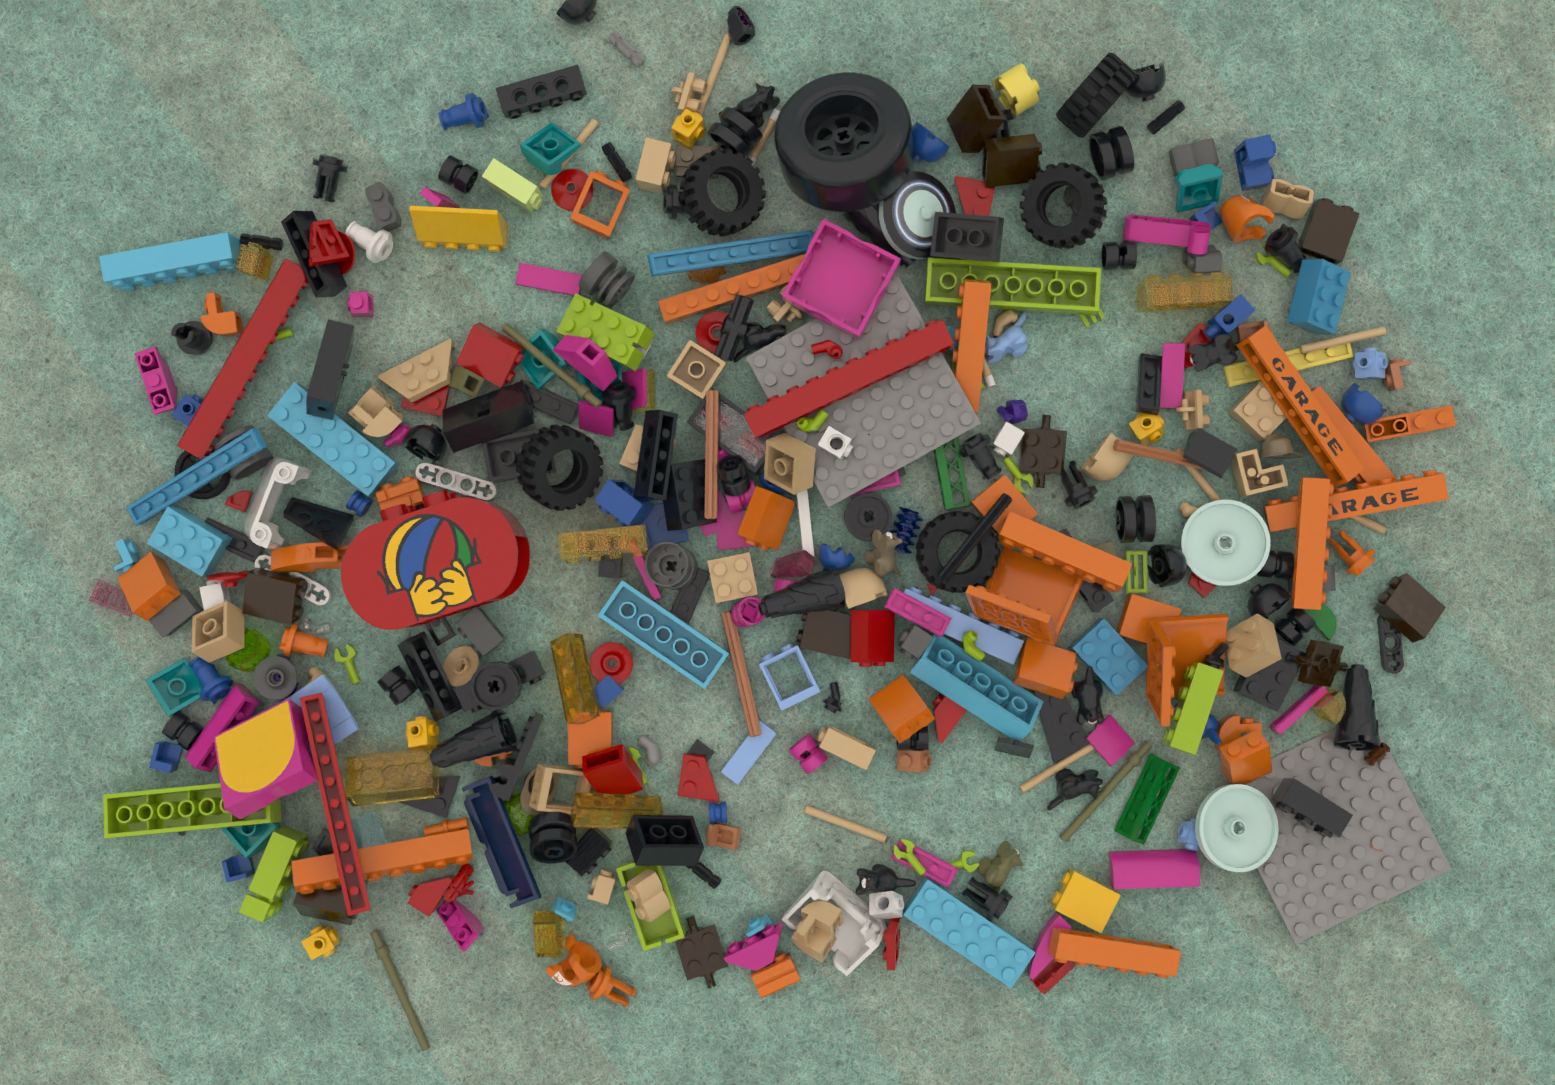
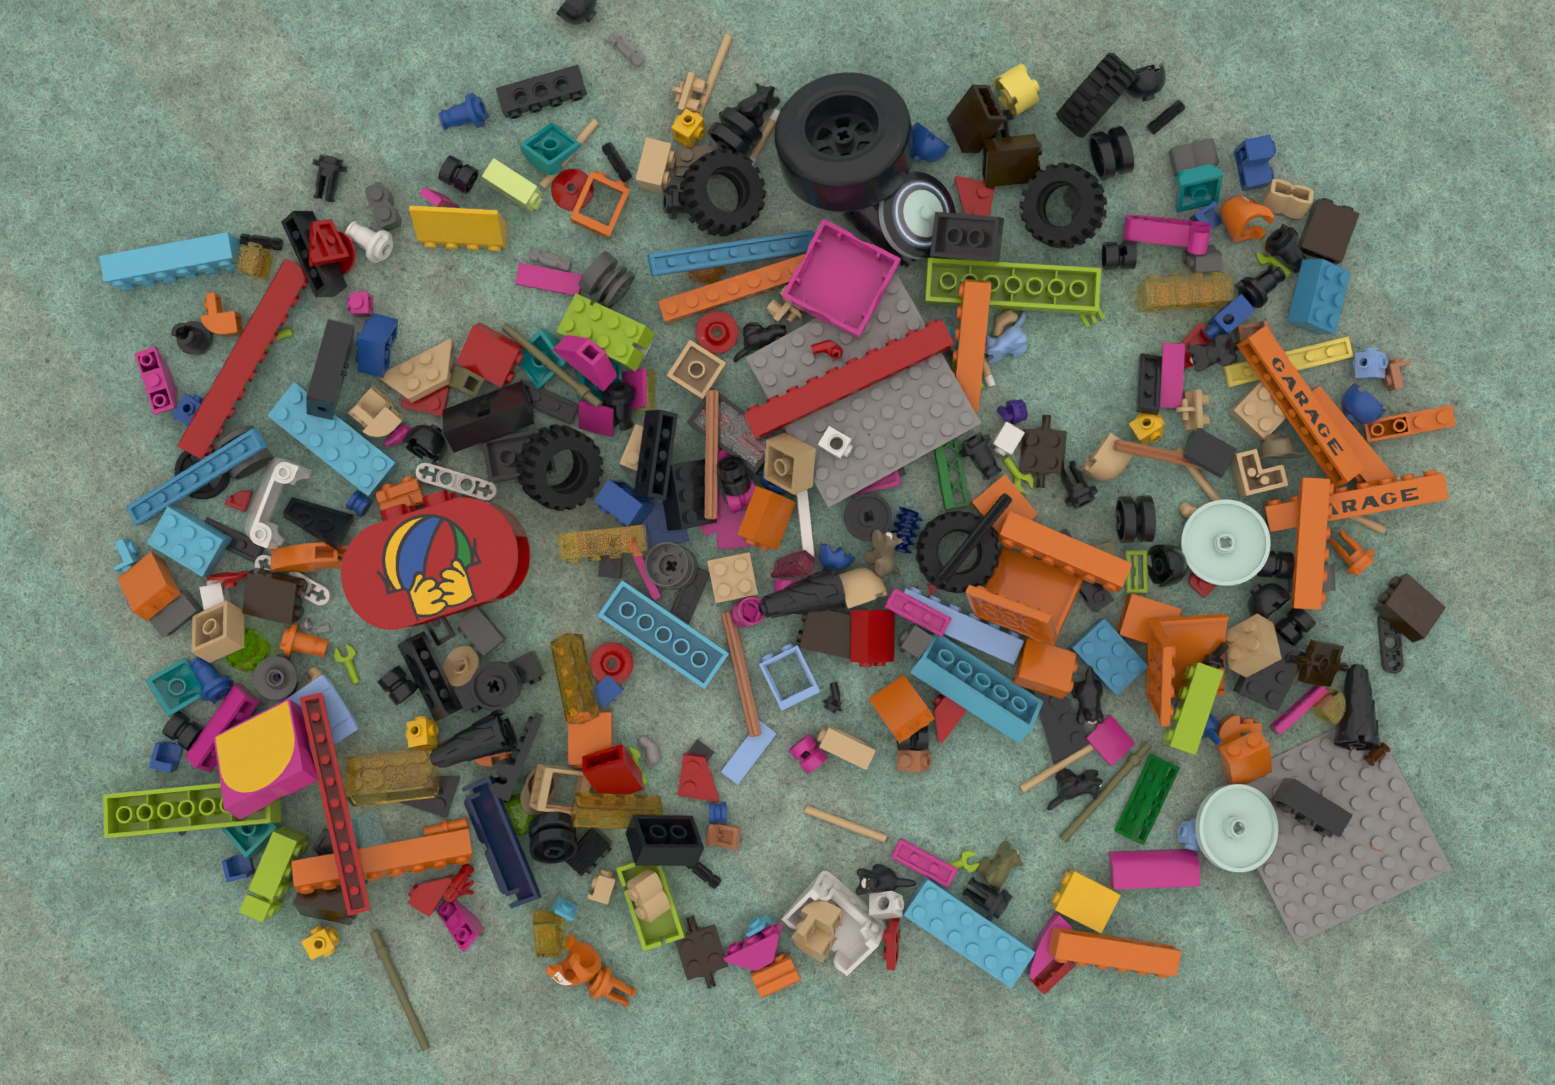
clear pink slope [89,580,133,617] -> none
black piece [714,294,754,362] -> none
black rock [727,6,755,46] -> none
lime arm [797,409,829,432] -> none
lime bar [894,838,926,876] -> none
lime arm [962,630,985,661] -> none
black piece [994,737,1034,758] -> none
tan bar [1299,326,1386,354] -> none
green tile [1303,604,1337,640] -> none
none -> blue brick [355,313,398,378]
none -> light grey axle [529,248,571,271]
none -> black piece [1235,264,1286,308]

